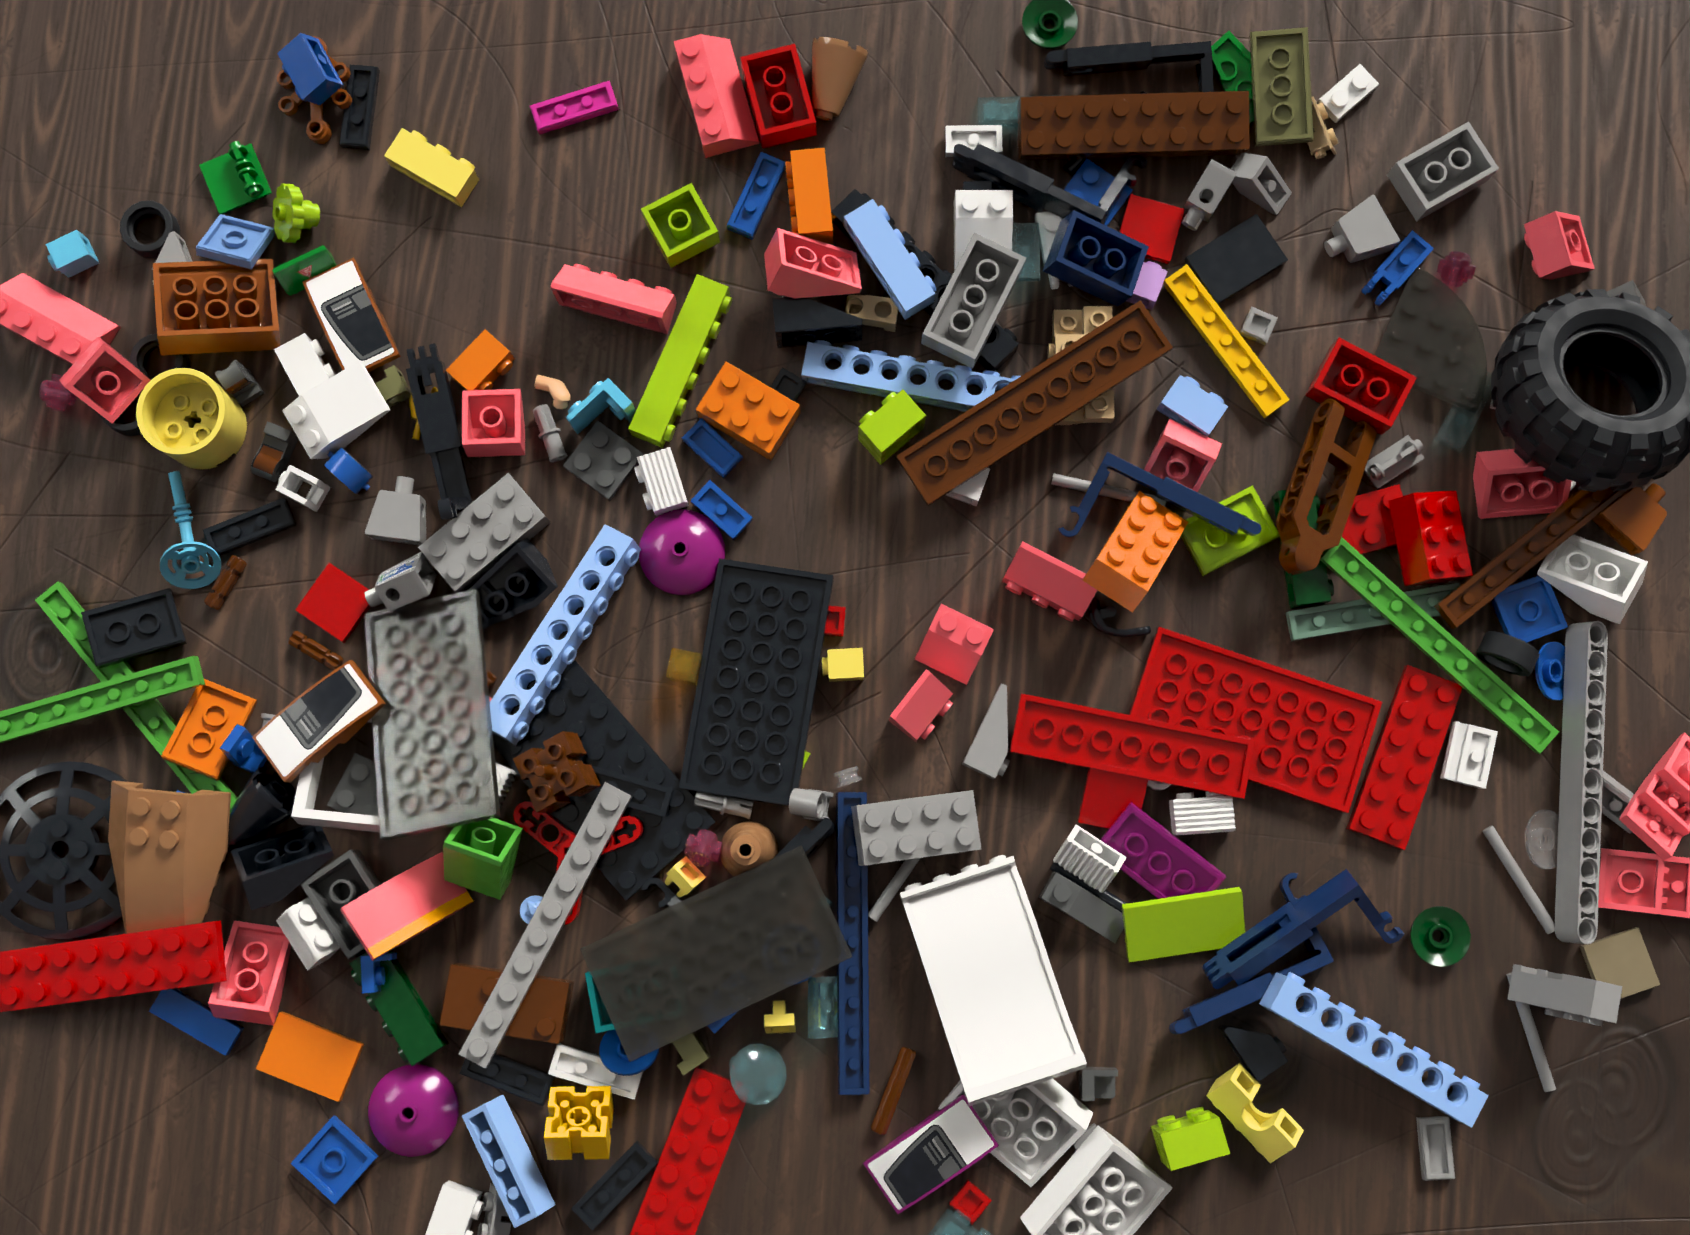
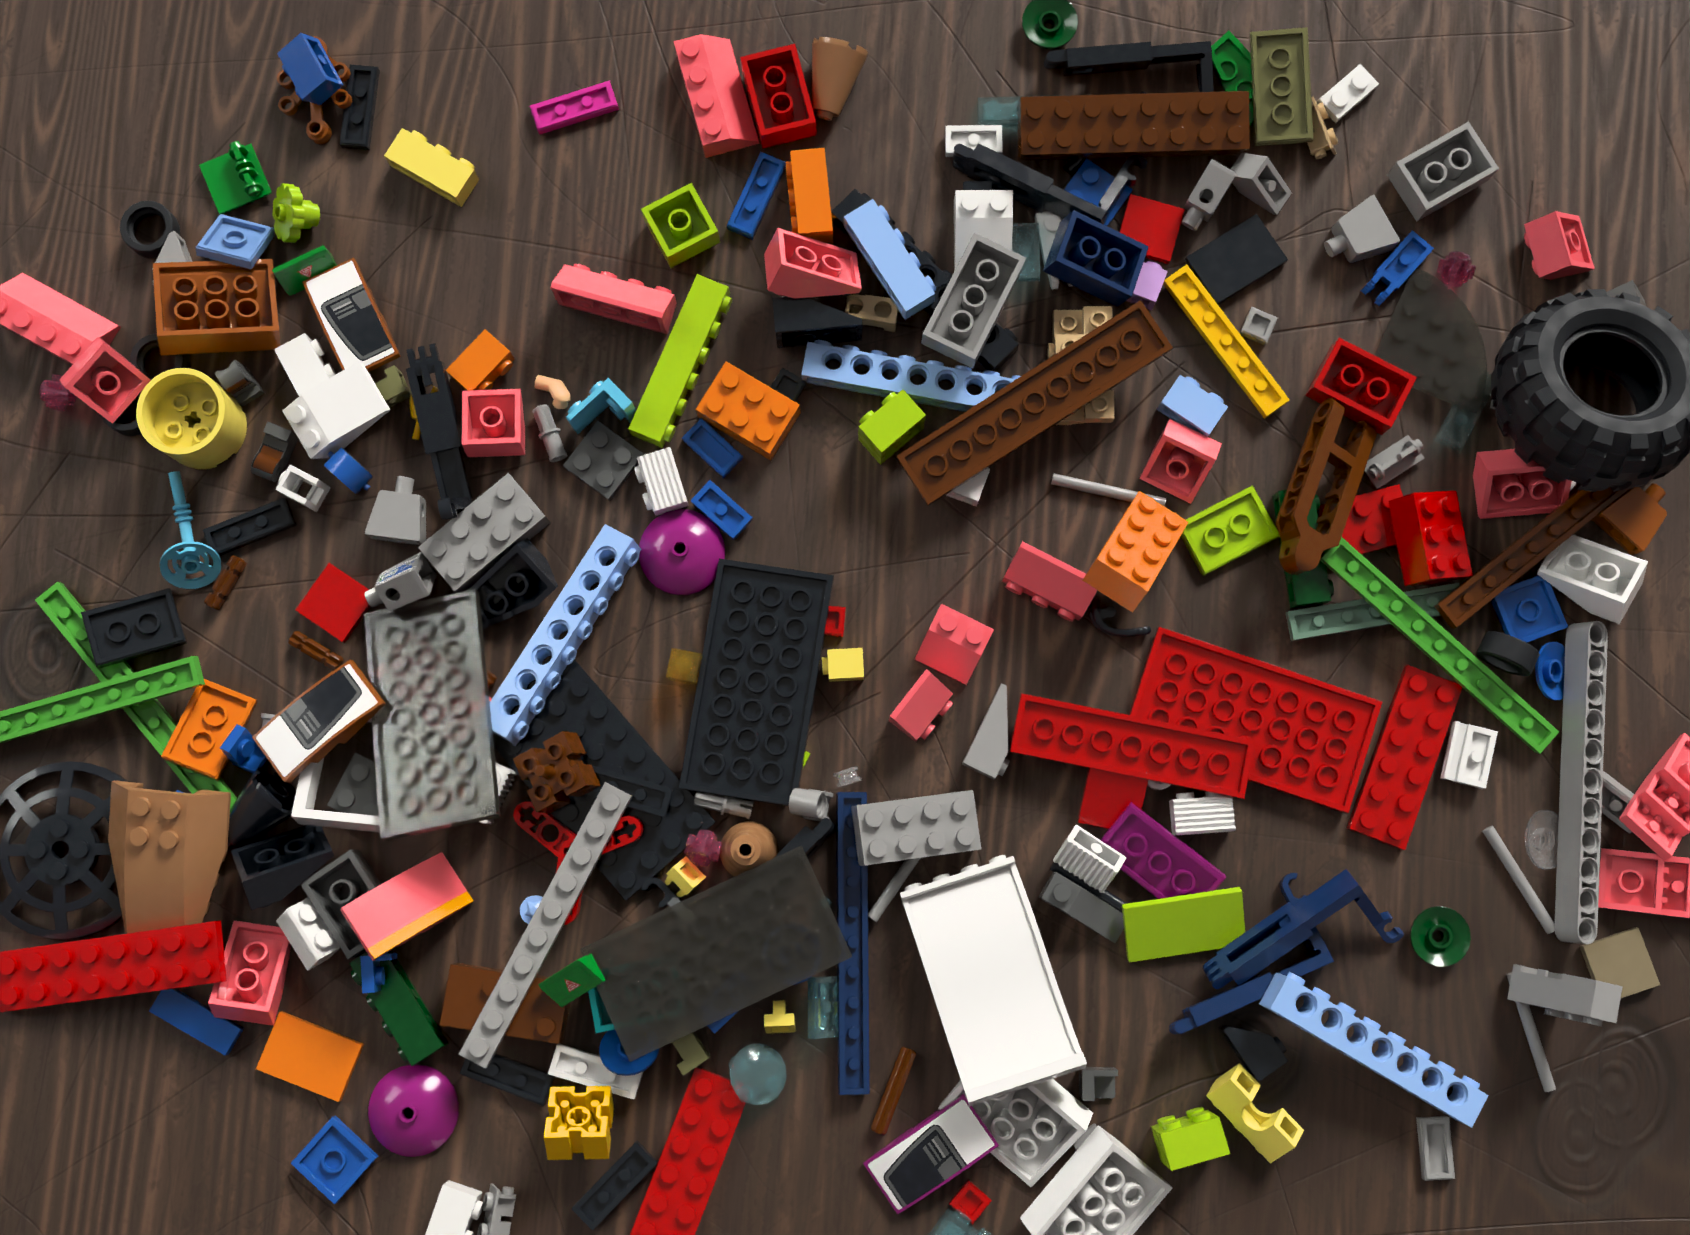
medium azure brick [46,230,99,278] -> none
bright green slope [443,809,523,900] -> none
light blue brick [462,1095,556,1228] -> none
dark blue hinge [1058,452,1261,537] -> none
none -> green slope [538,953,606,1008]

